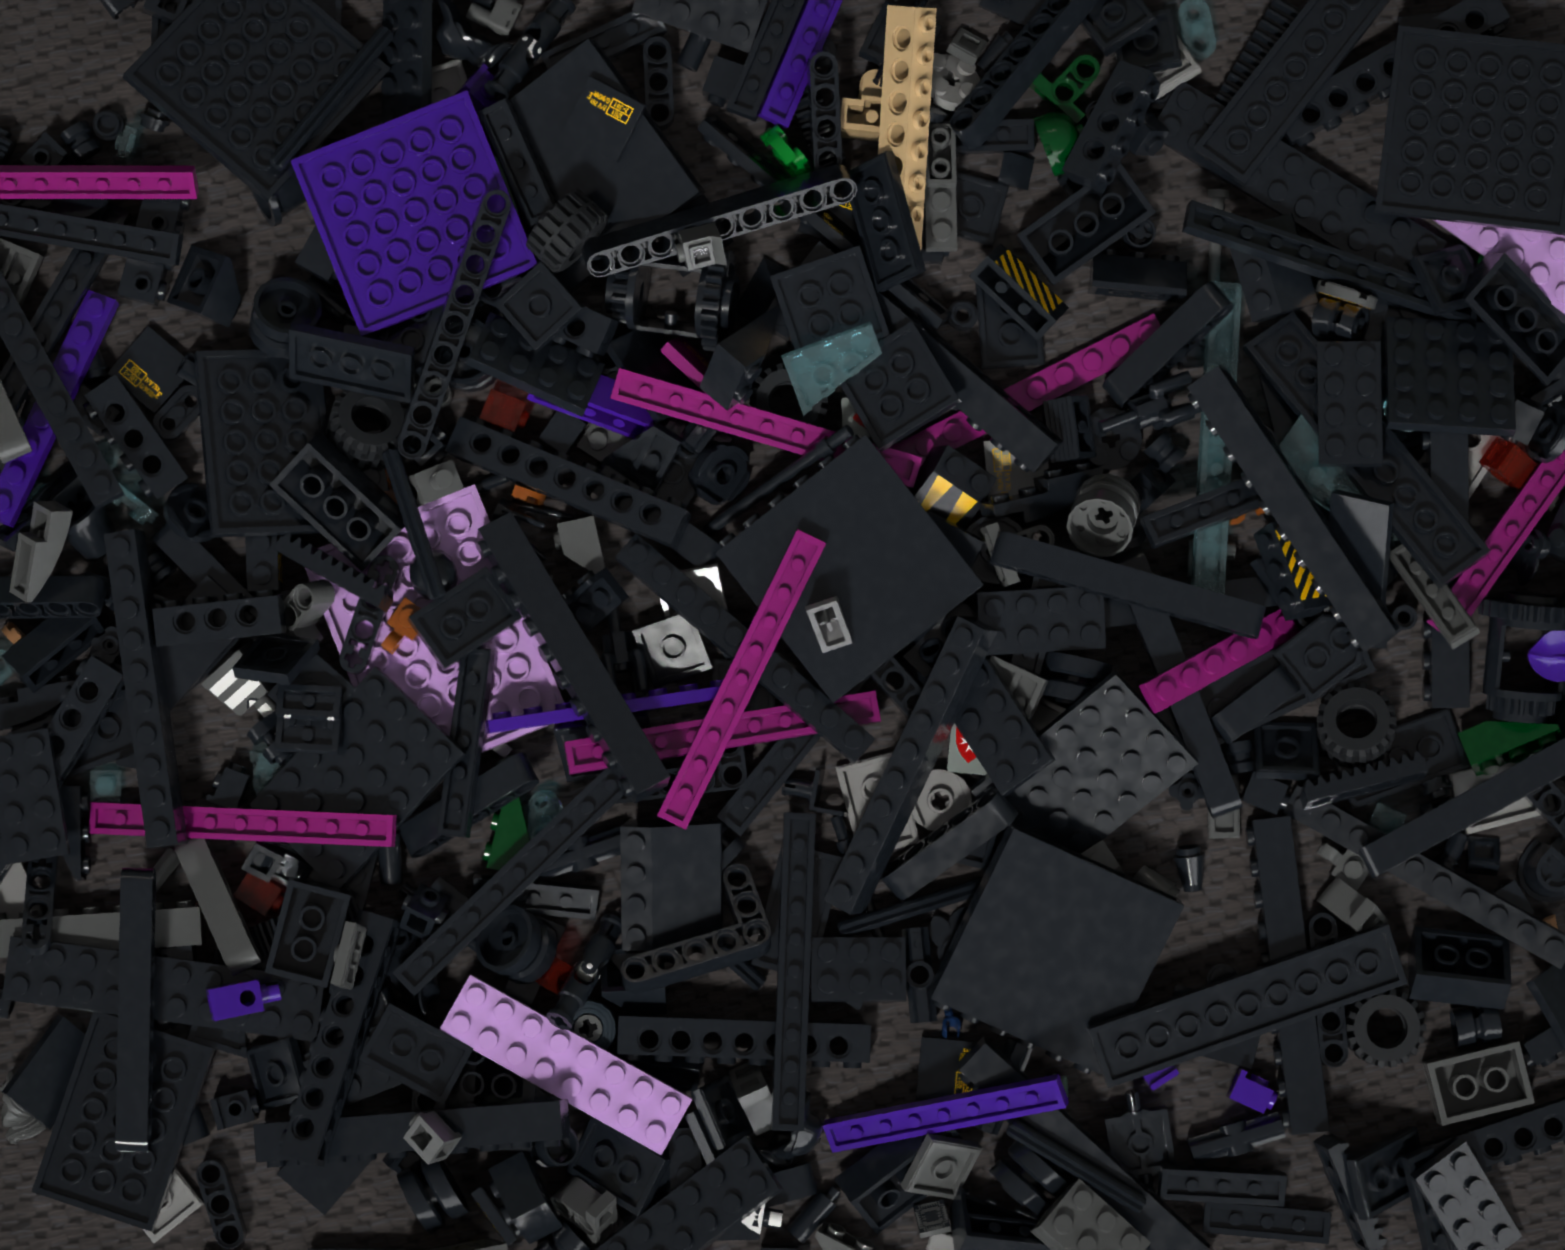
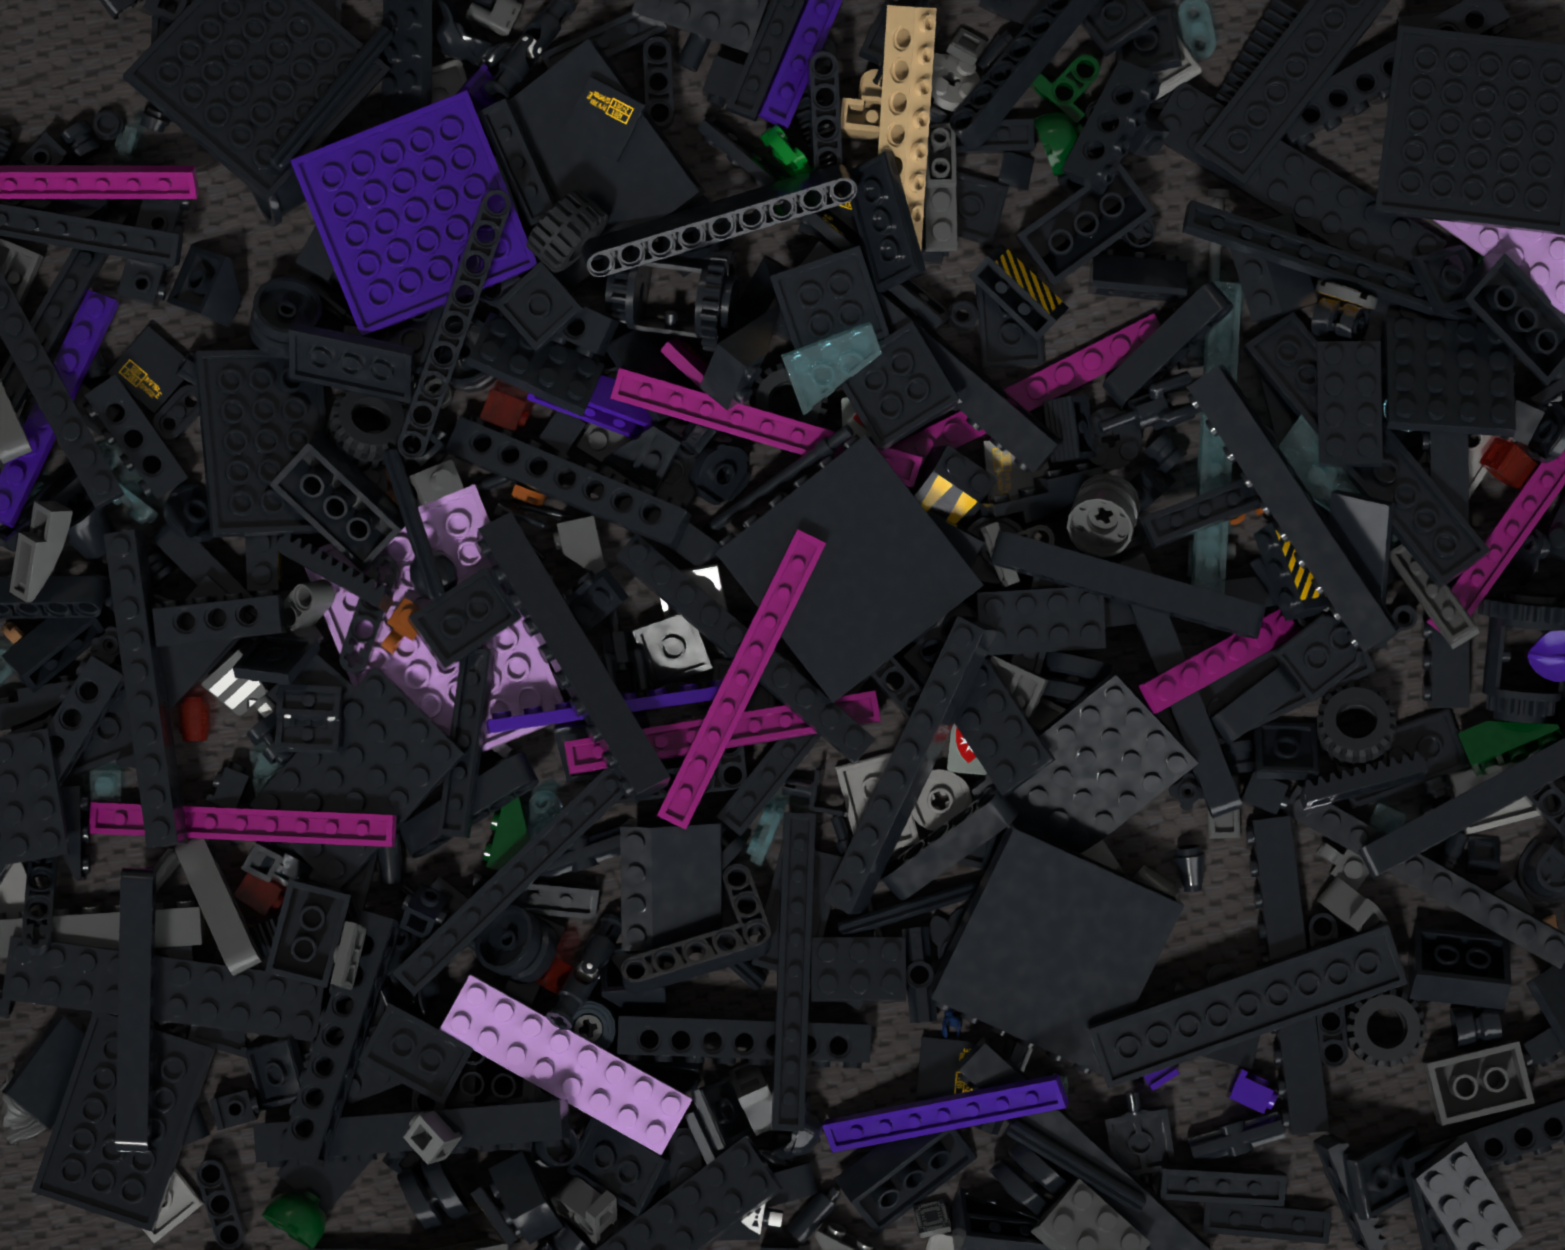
dark purple torso [206,978,281,1021] -> none
dark grey window [675,222,727,271] -> none
flat silver slope [805,596,853,653] -> none
dark grey tile [901,1133,983,1199] -> none
none -> clear red brick [178,697,211,742]
none -> dark green cylinder [262,1189,326,1249]
none -> clear light blue plate [747,804,786,866]

